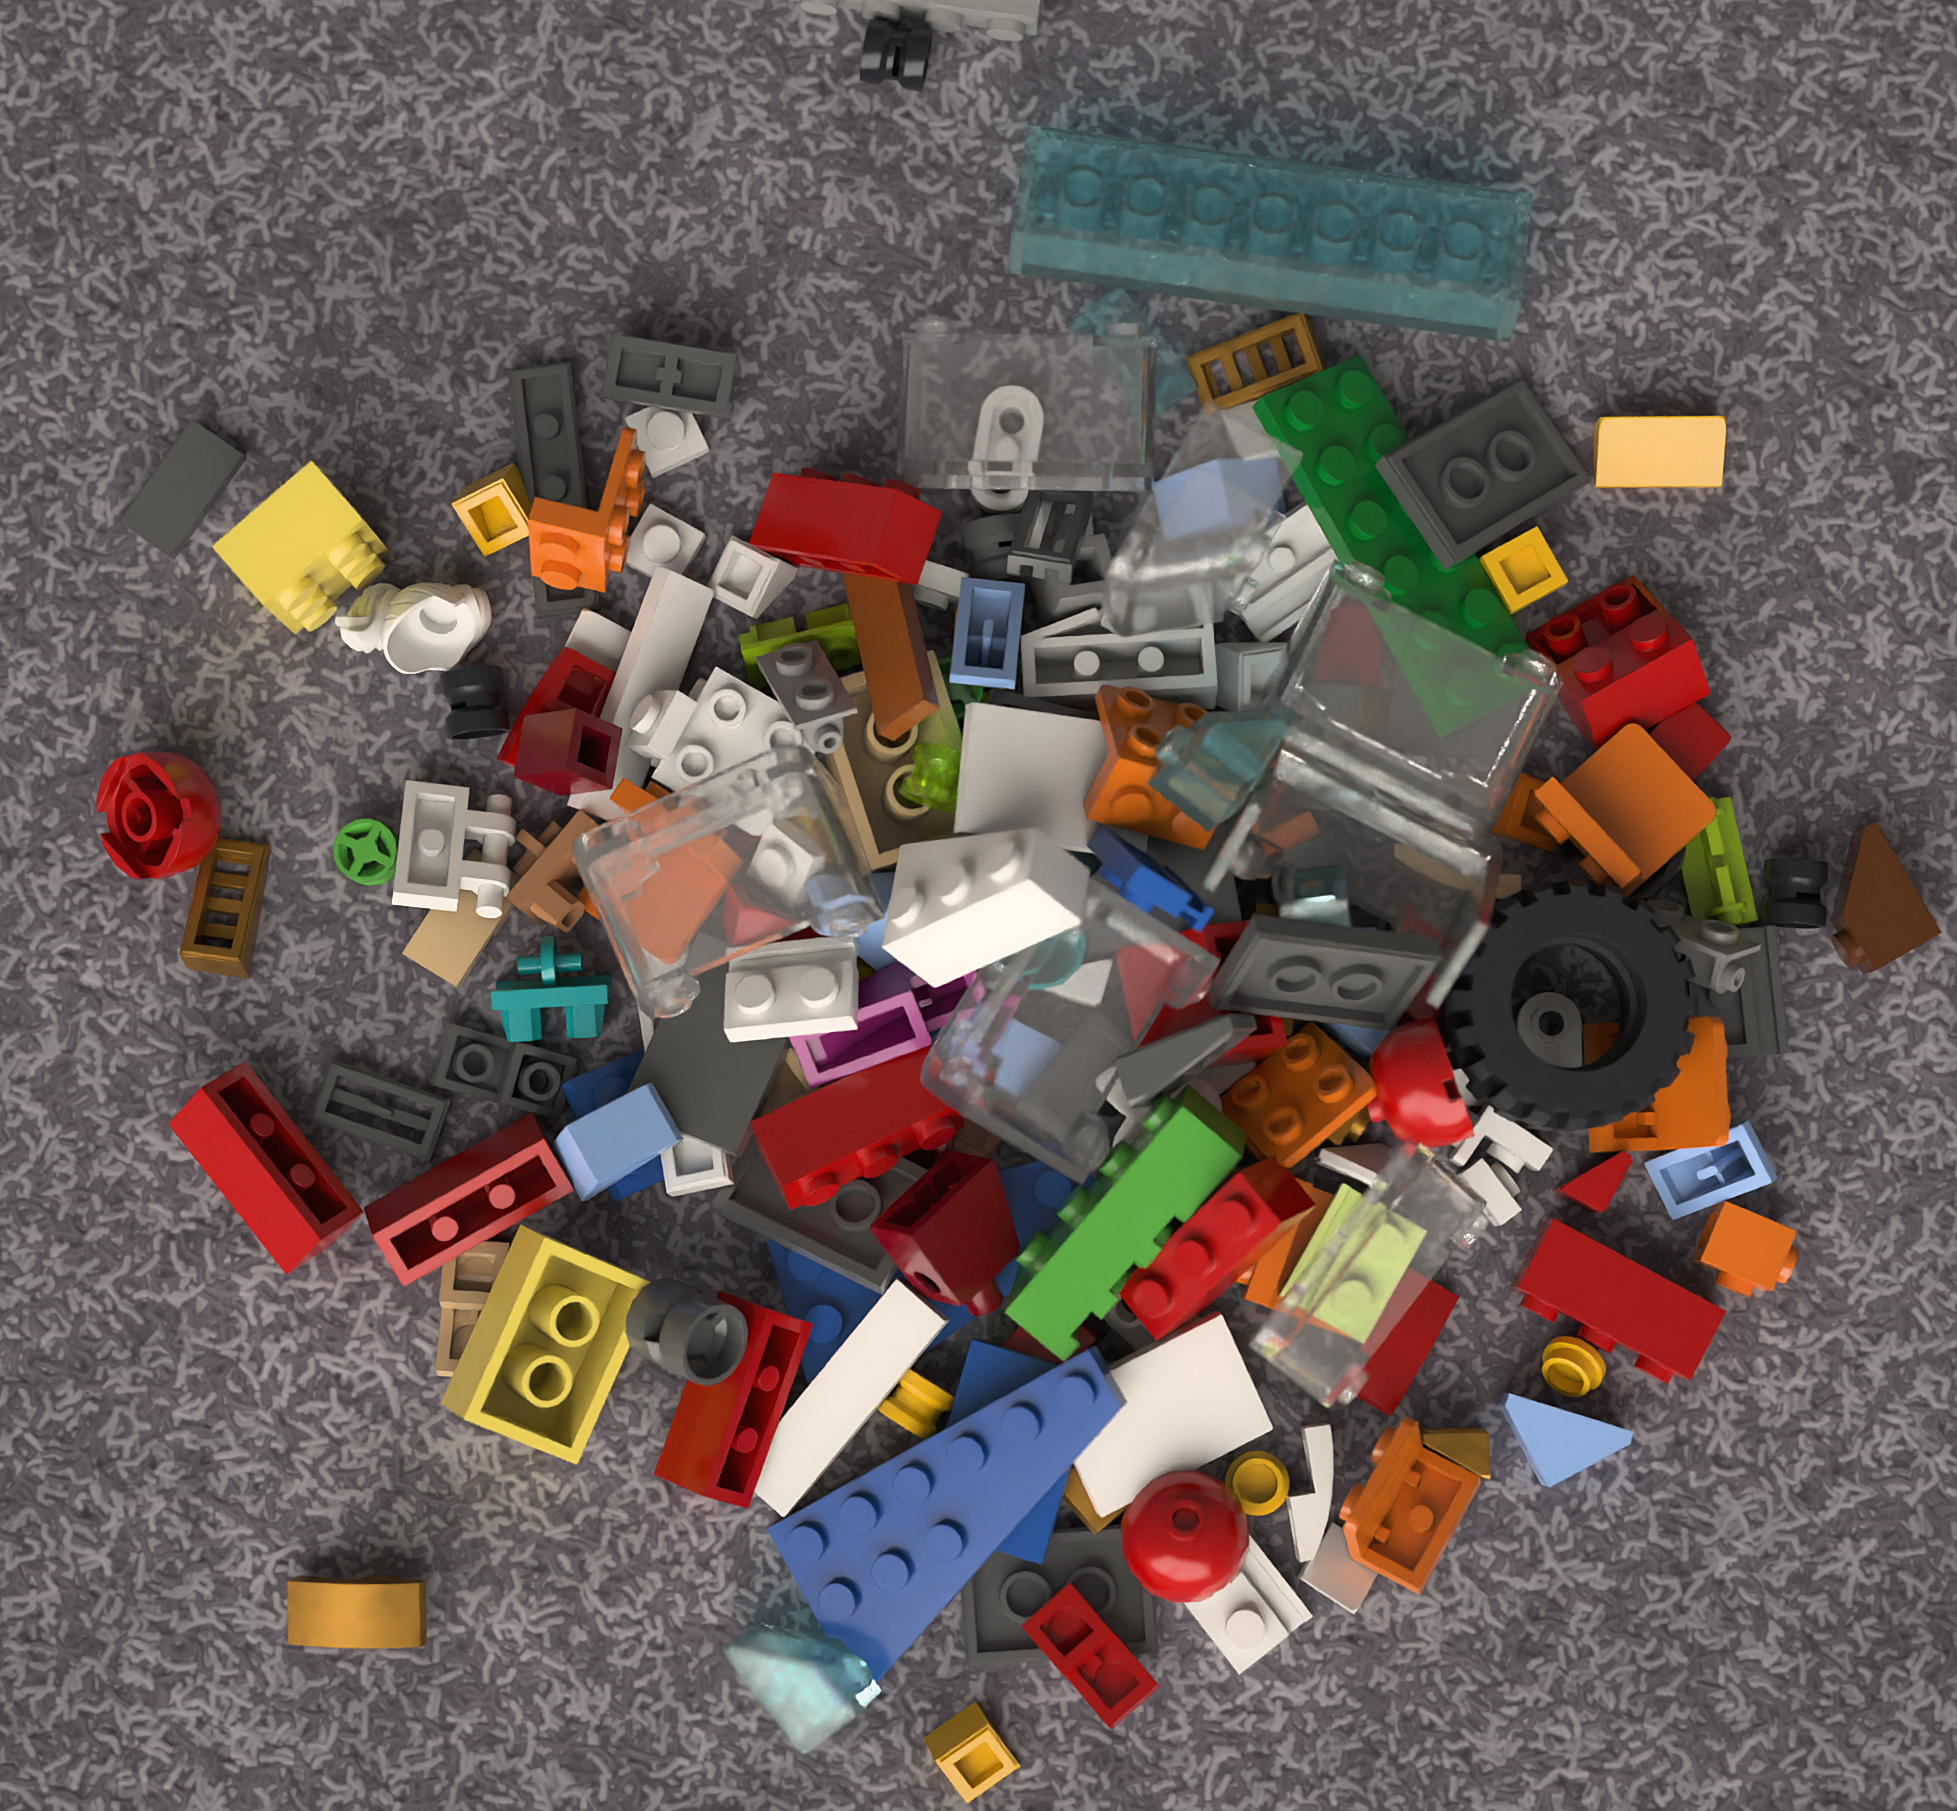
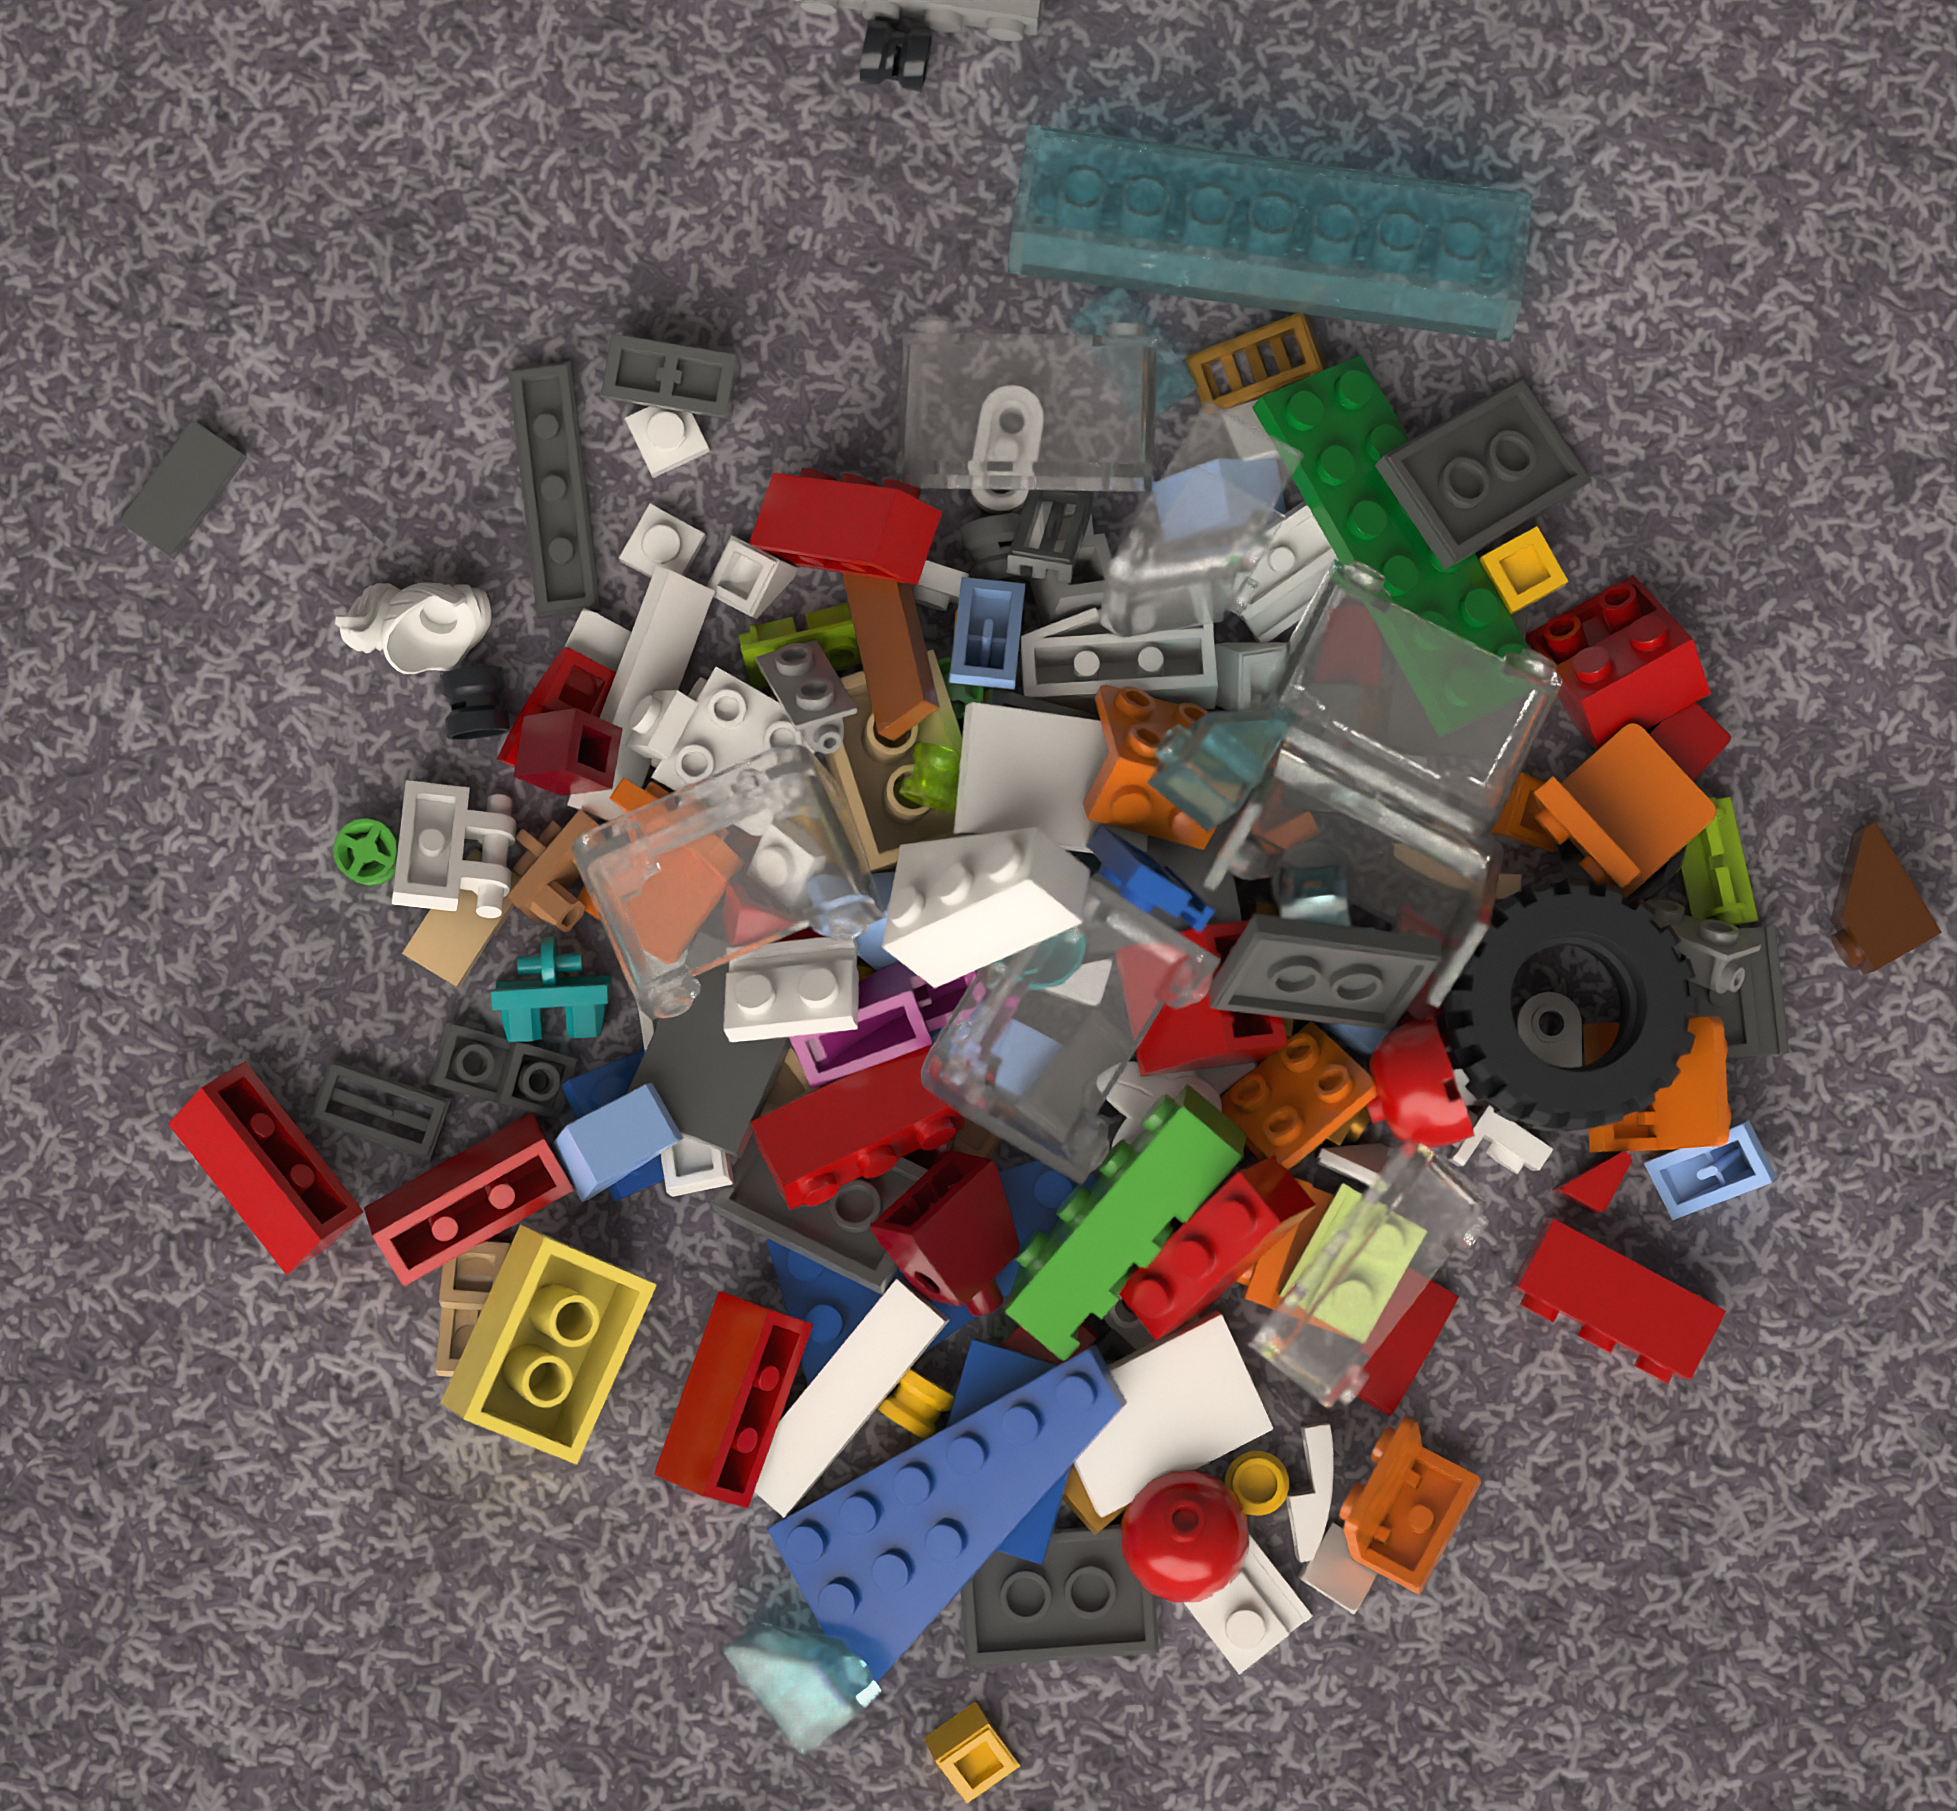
red cylinder [96,751,221,879] -> none
pearl gold slope [179,838,271,979] -> none
light yellow brick [211,460,390,634] -> none
pearl gold slope [287,1575,427,1648] -> none
yellow slope [451,463,532,557] -> none
orange bracket [528,426,646,593] -> none
dark grey wheel [625,1277,748,1386] -> none
red slope [1021,1583,1161,1729] -> none
dark grey slope [1114,1014,1257,1108] -> none
pearl gold slope [1420,1427,1490,1480] -> none
white plate [1455,1158,1522,1226] -> none
light blue slope [1498,1392,1634,1487] -> none
yellow plate [1542,1336,1606,1397] -> none
yellow slope [1593,416,1726,488] -> none
orange brick [1691,1201,1799,1298] -> none
black wheel [1761,858,1829,929] -> none

